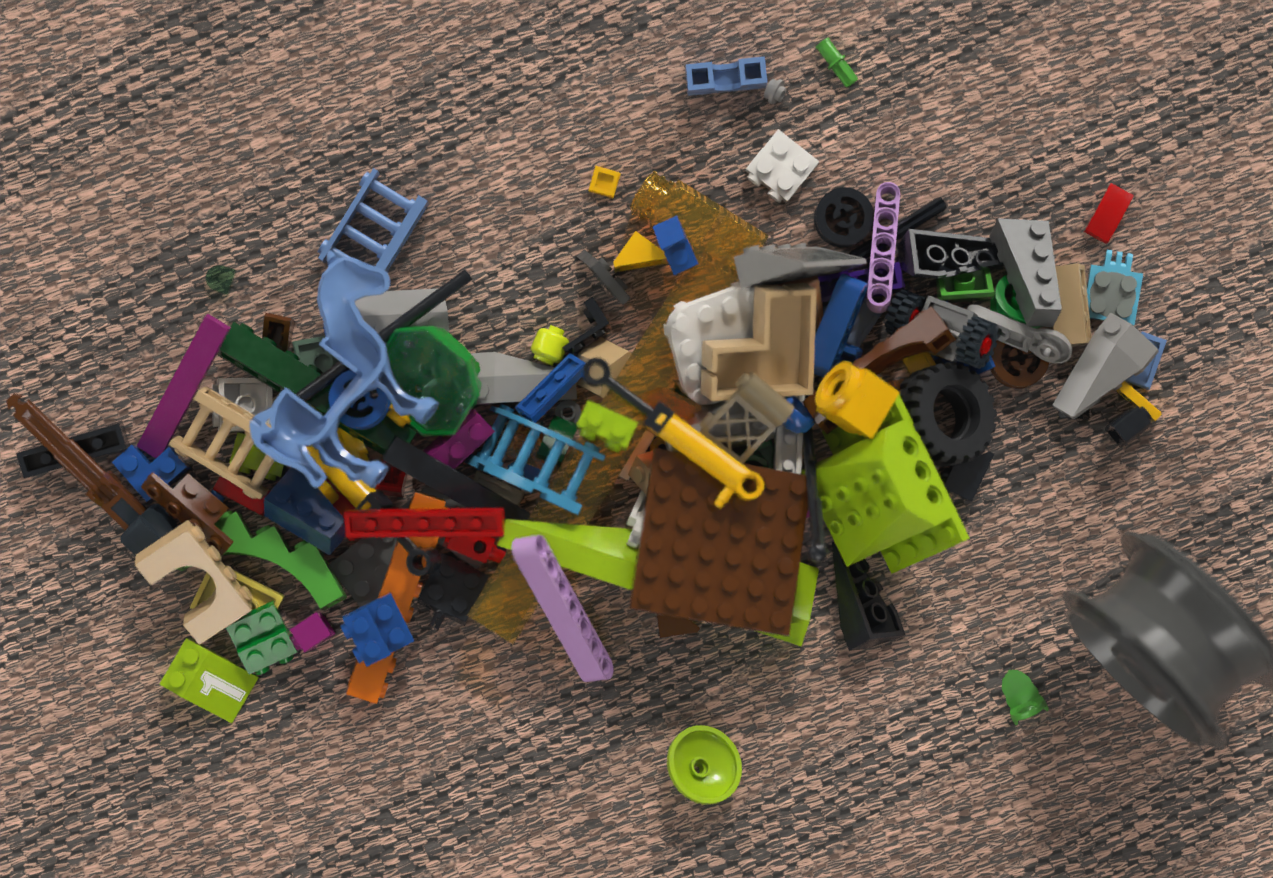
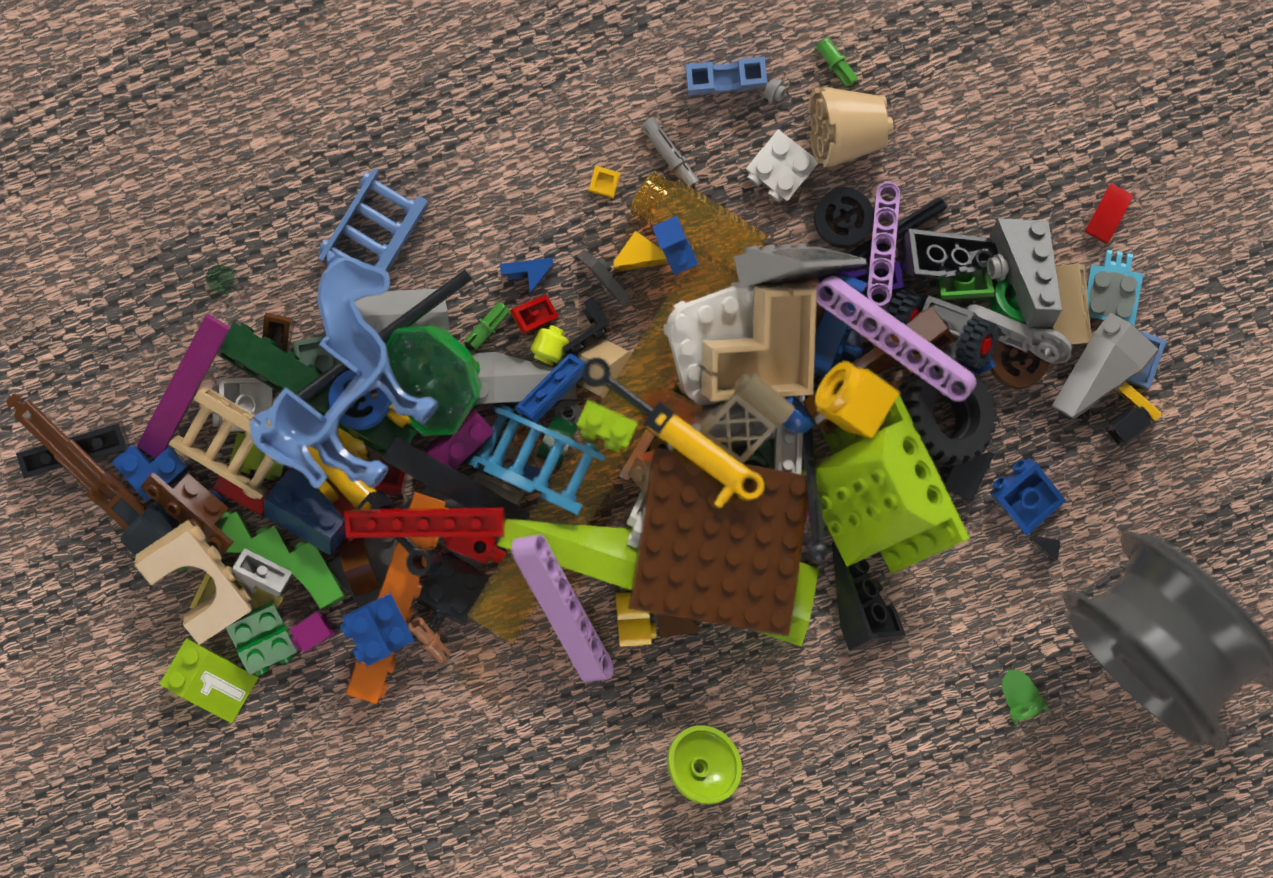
none -> light grey slope [232,548,292,597]
none -> reddish brown slope [338,538,380,597]
none -> nougat pin [408,617,451,663]
none -> bright green axle [465,302,510,350]
none -> blue slope [500,258,554,295]
none -> red slope [509,294,559,337]
none -> yellow brick [615,592,656,647]
none -> light grey pin [640,117,700,190]
none -> tan cone [808,87,893,167]
none -> lavender beam [815,276,976,401]
none -> light grey plate [987,254,1009,281]
none -> blue plate [989,458,1066,535]
none -> black slope [1031,536,1061,561]

